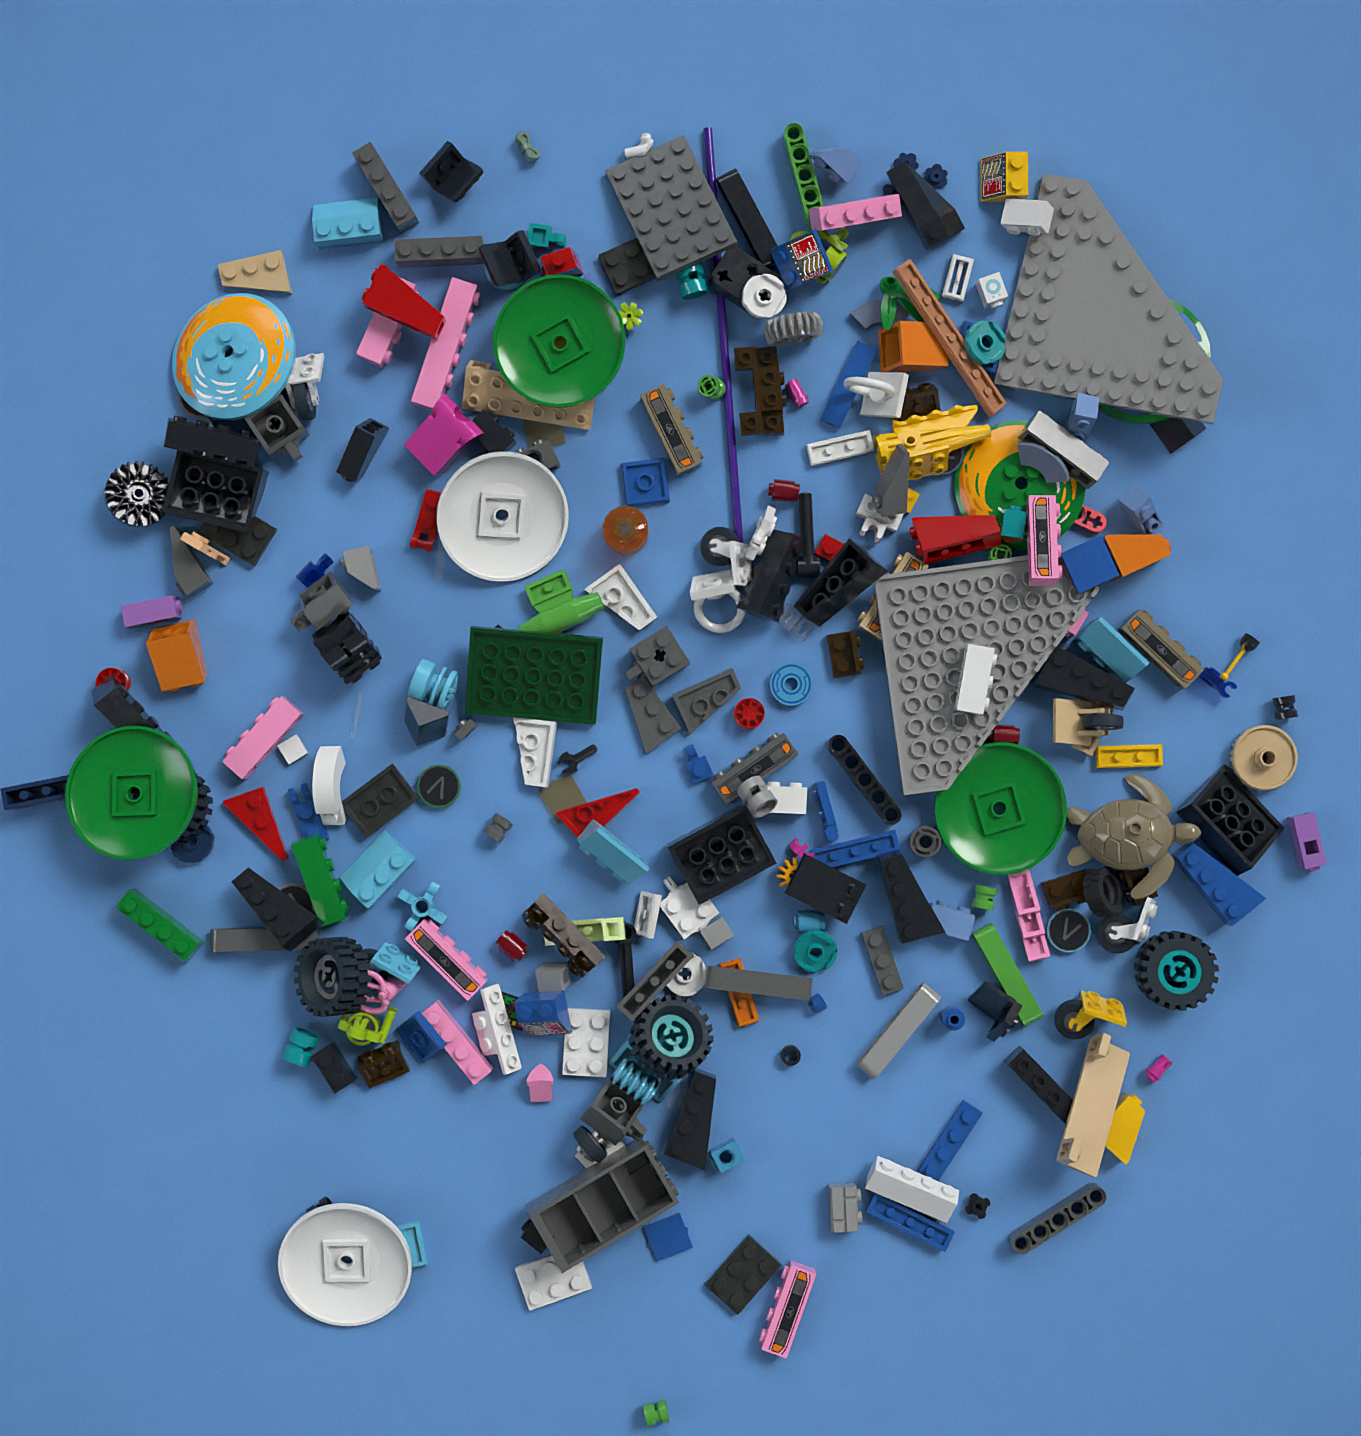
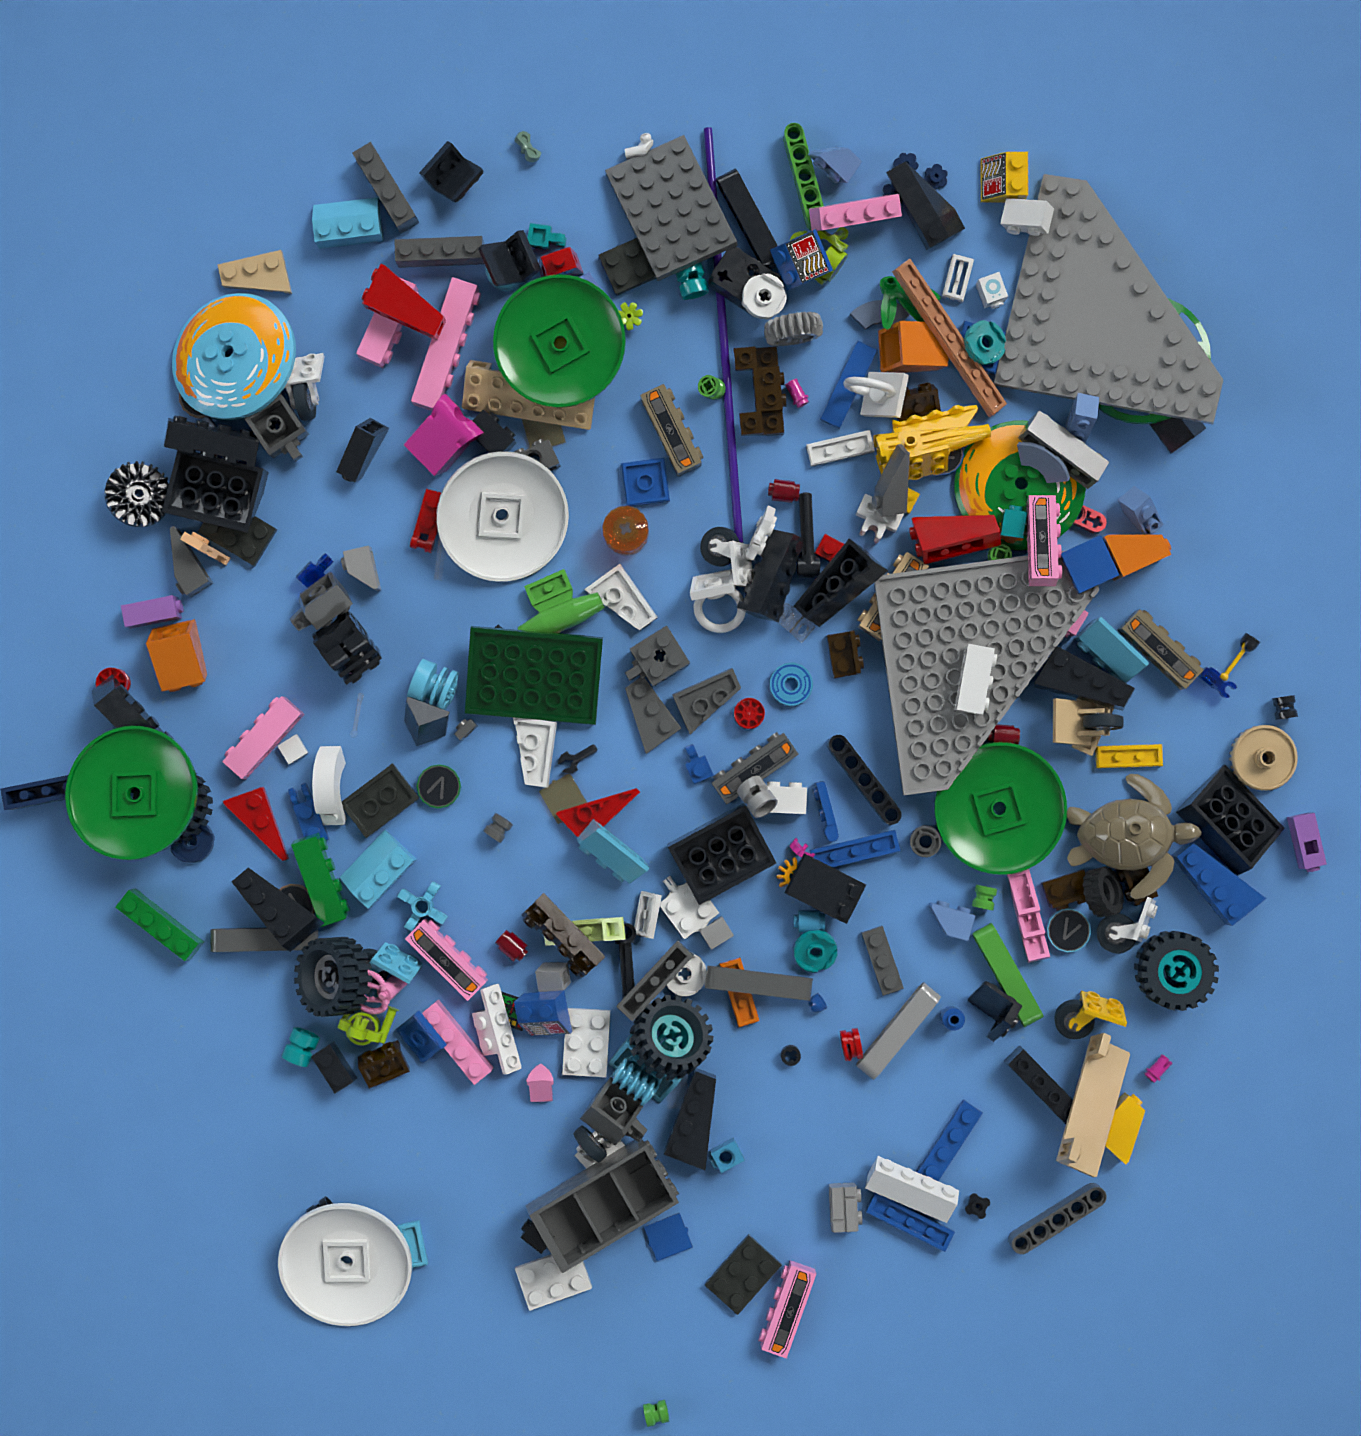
black wedge [877,849,945,944] -> none
none -> red wheel [840,1028,863,1061]

